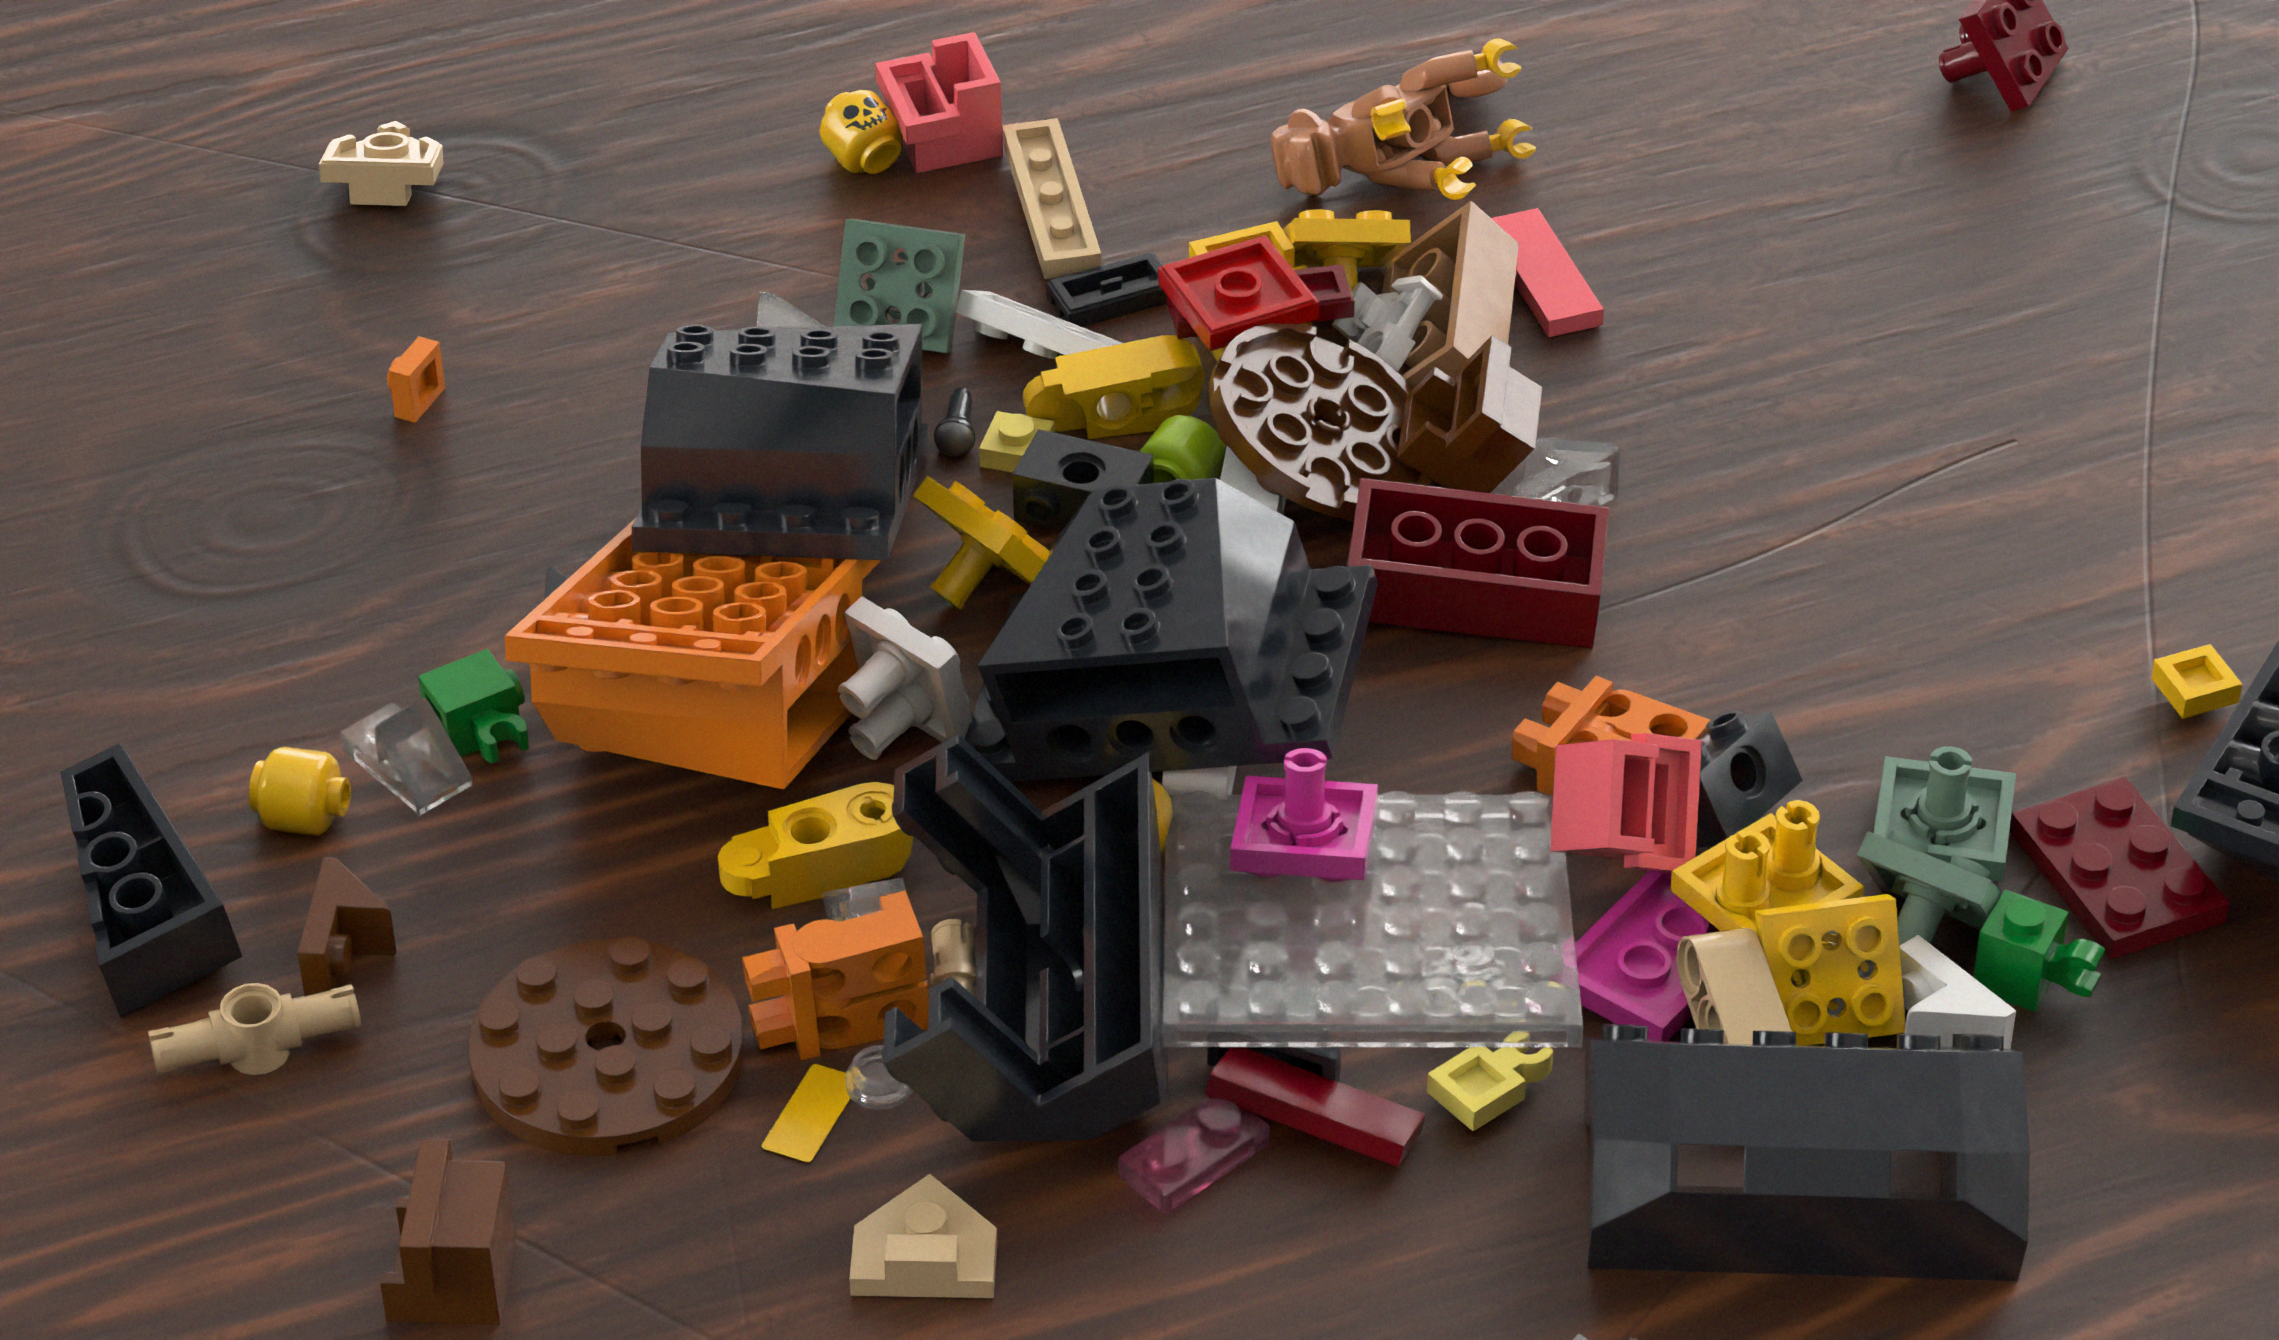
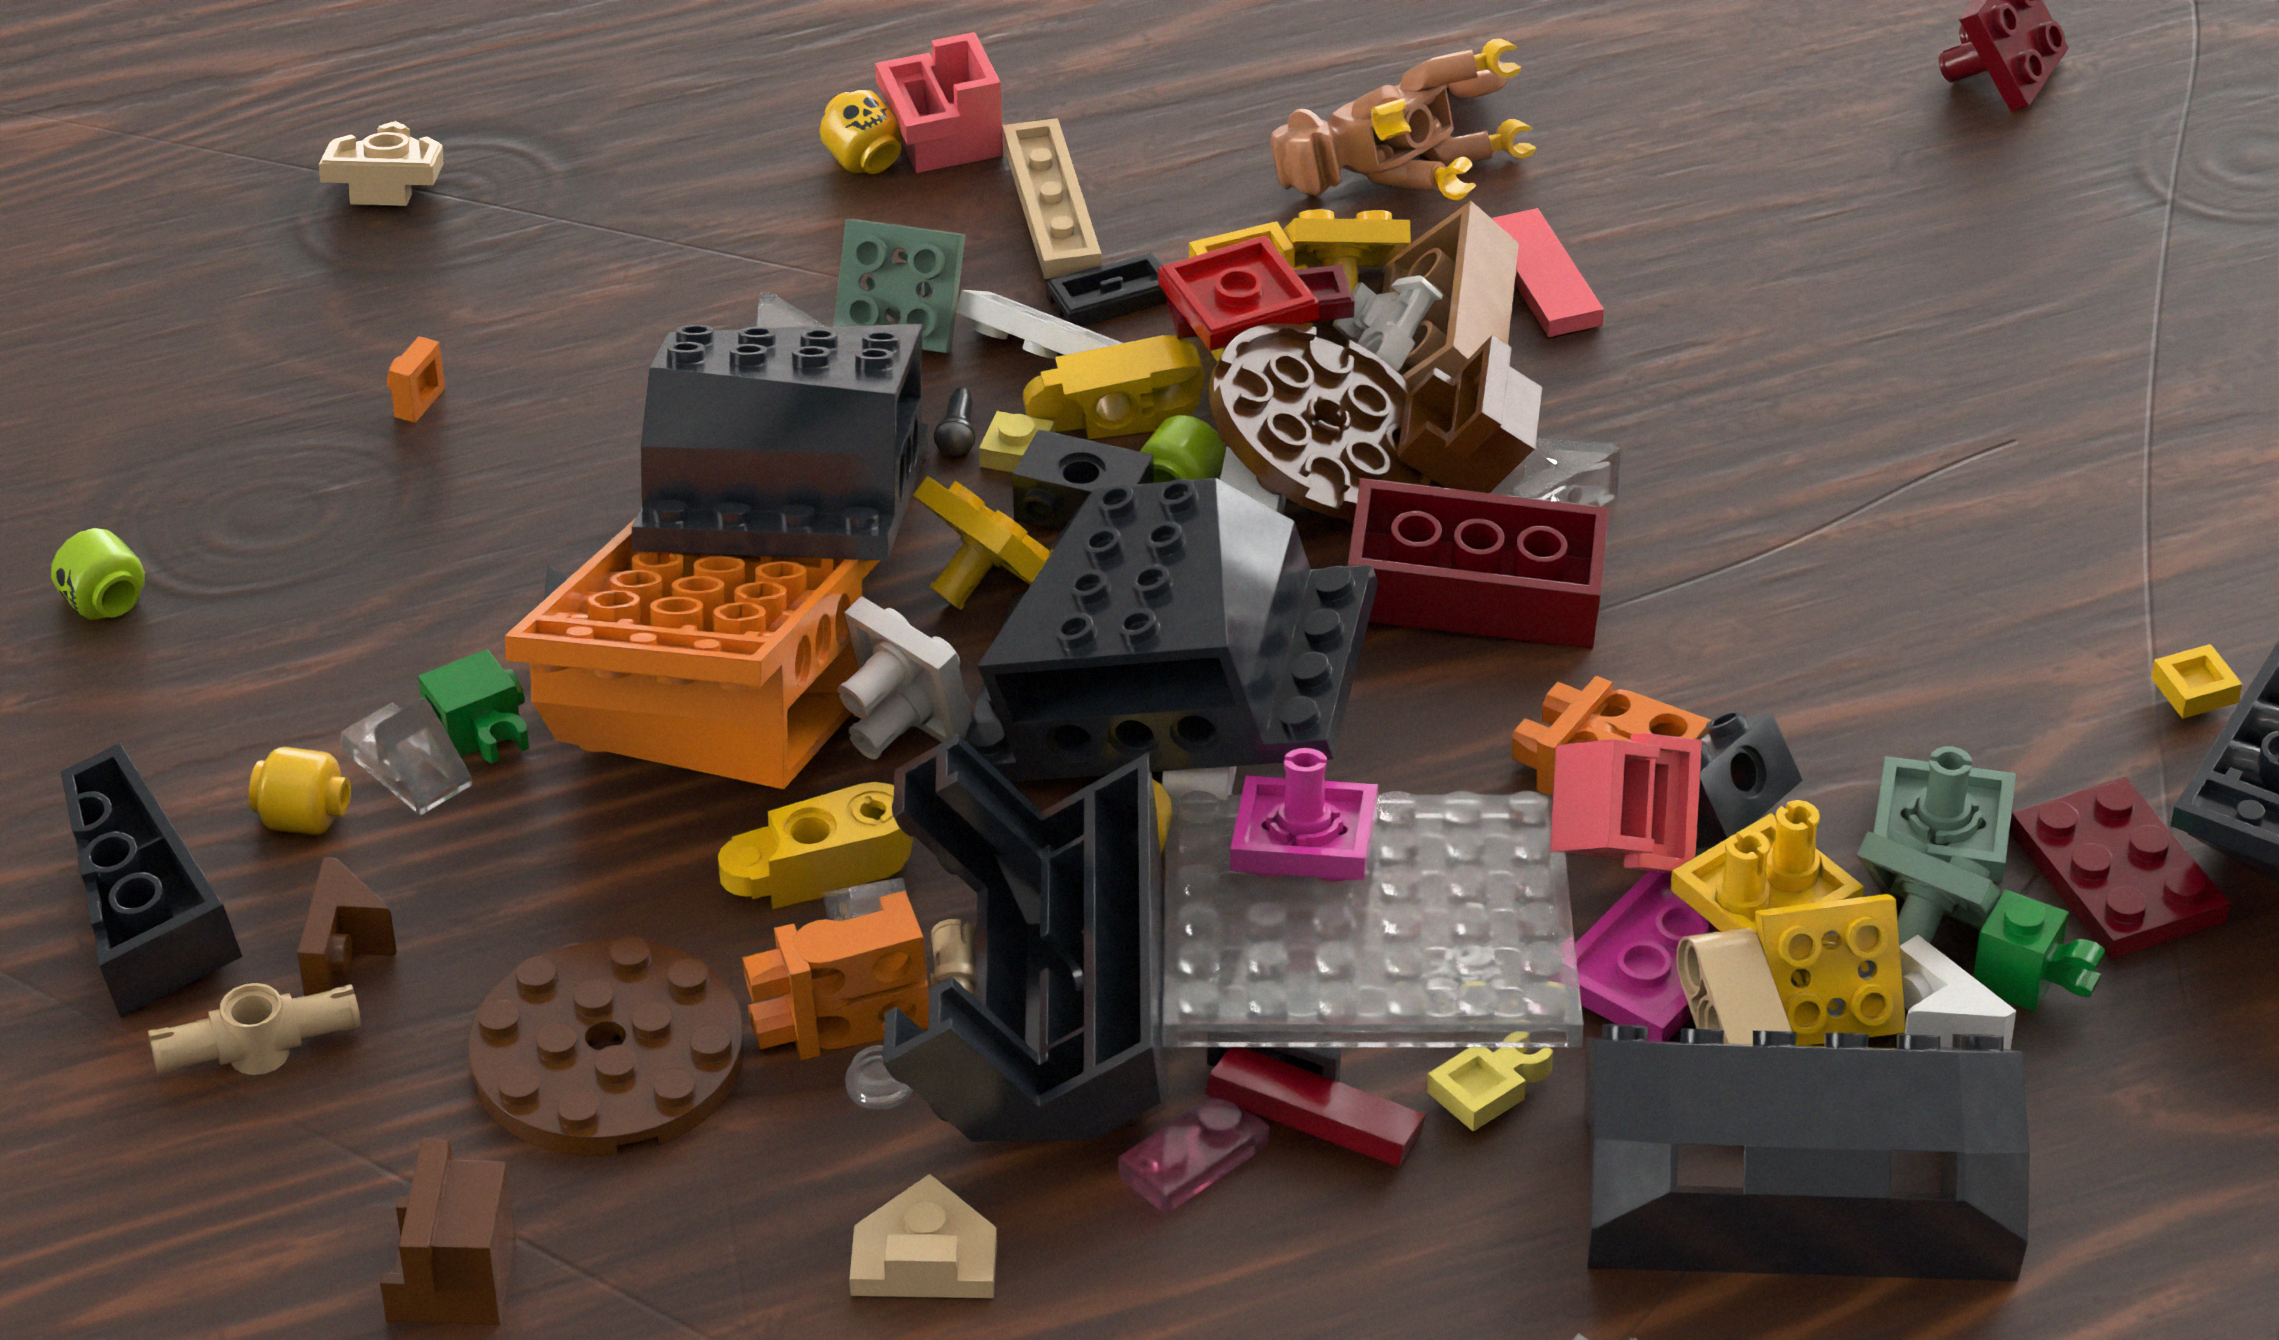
yellow sticker [761,1064,861,1162] -> none
none -> lime head [51,528,145,620]

